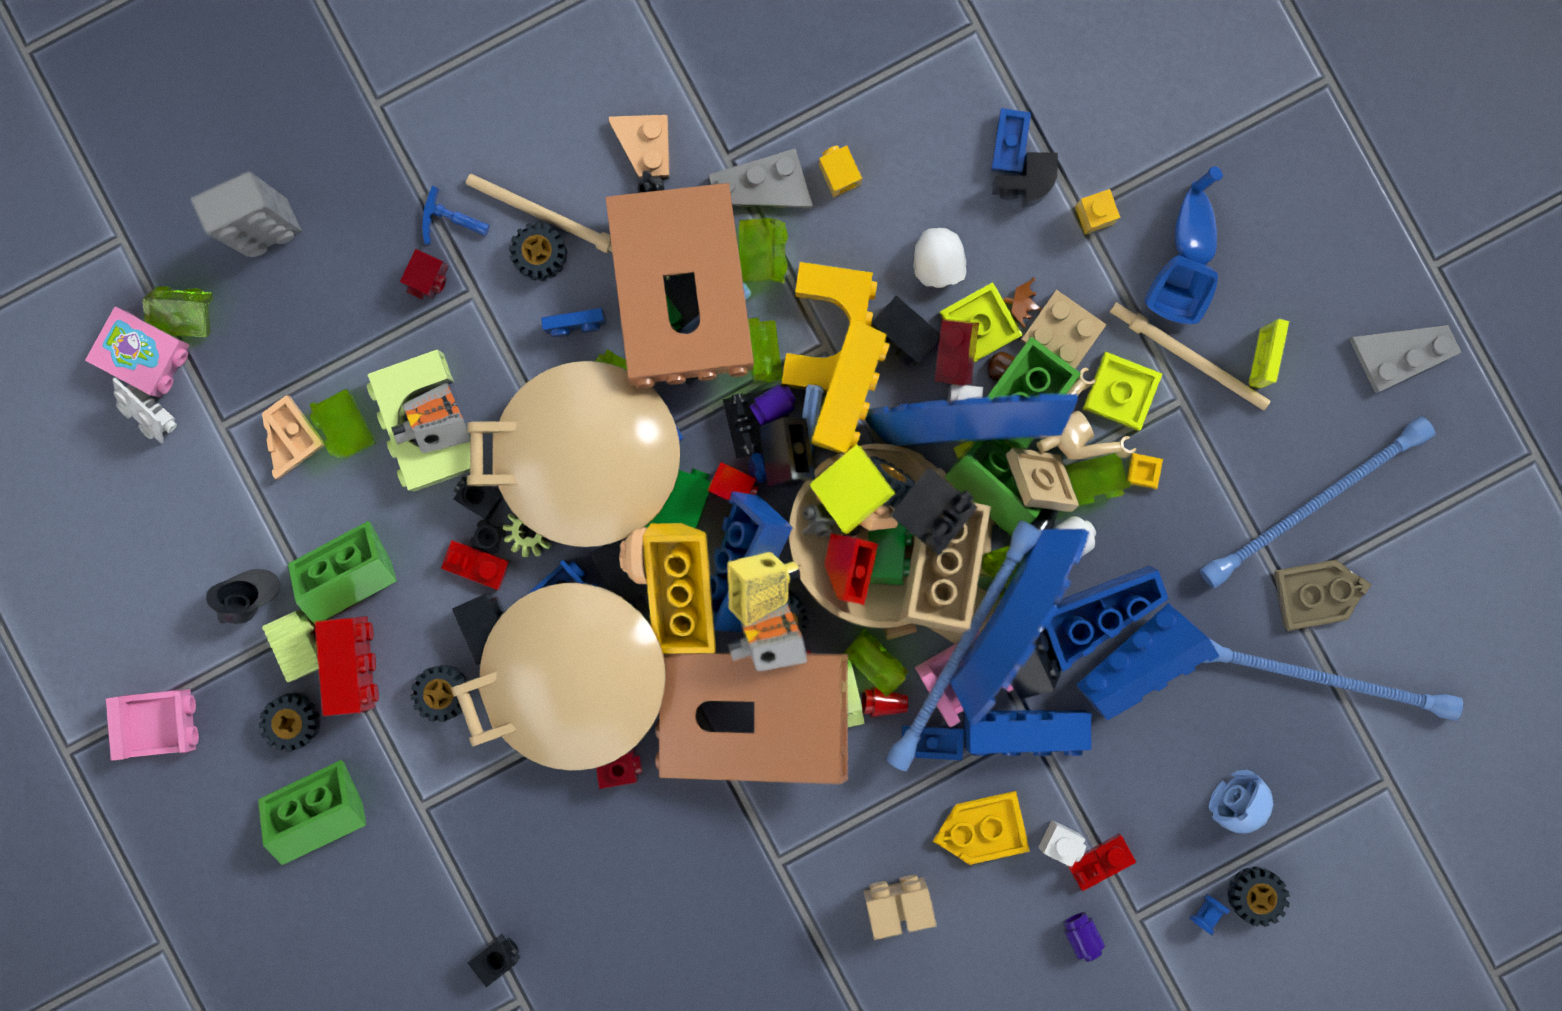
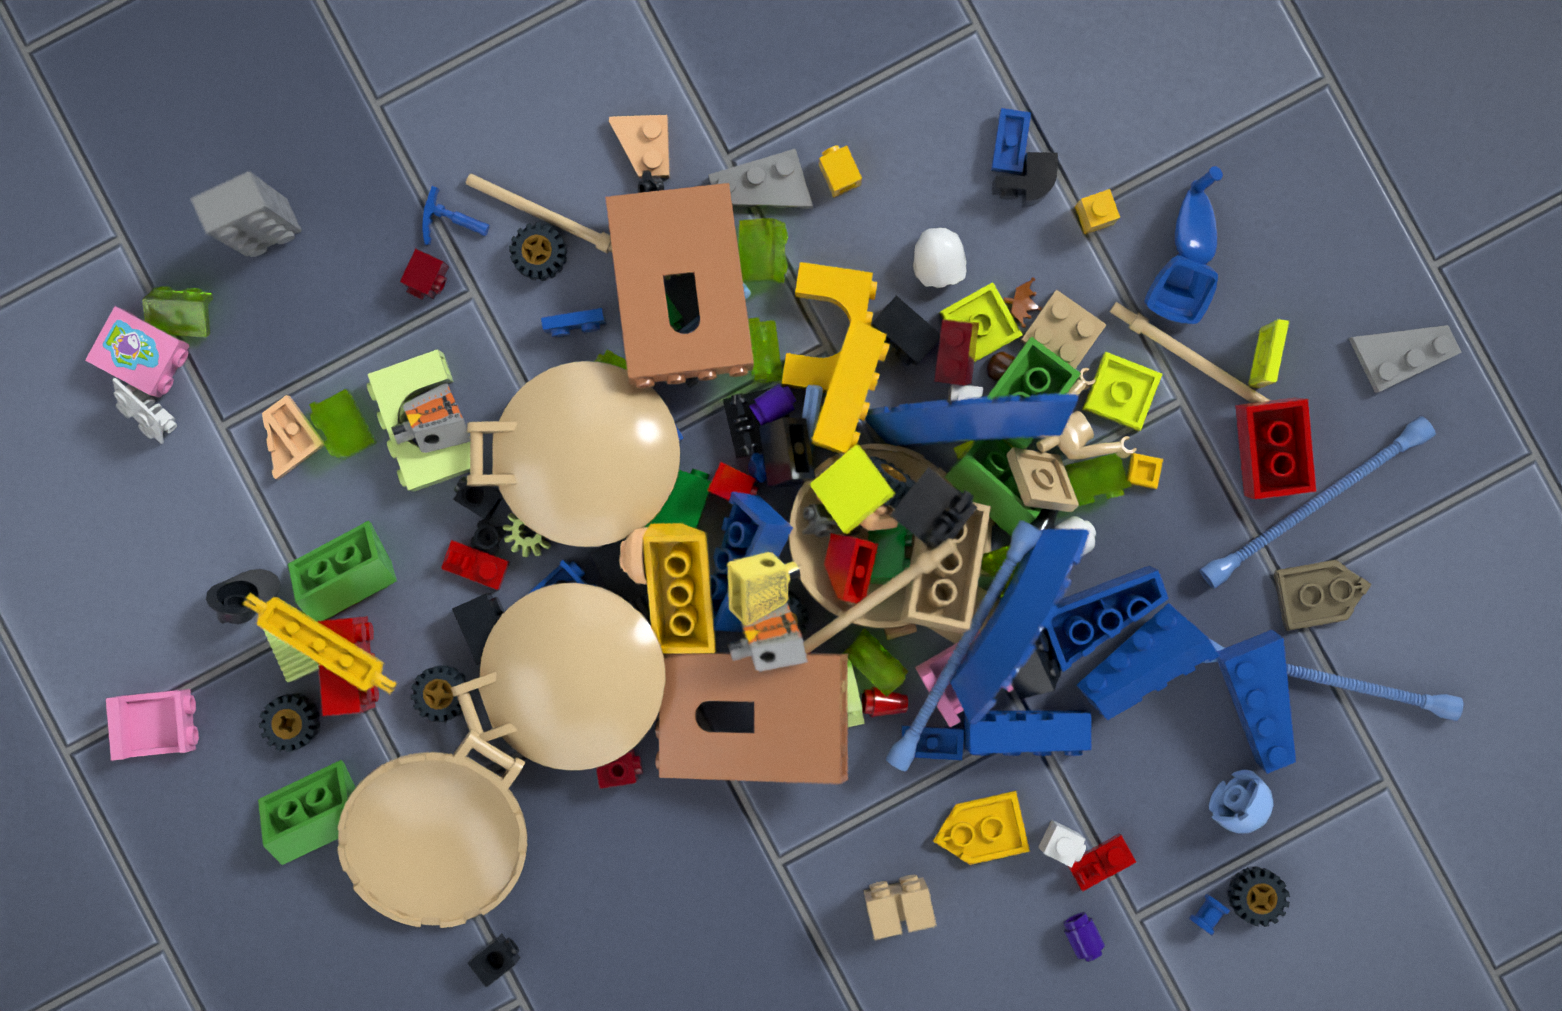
none -> yellow plate [243,594,397,695]
none -> tan dish [337,729,527,928]
none -> tan bar [803,539,957,654]
none -> blue wedge [1216,629,1296,774]
none -> red brick [1235,397,1317,499]

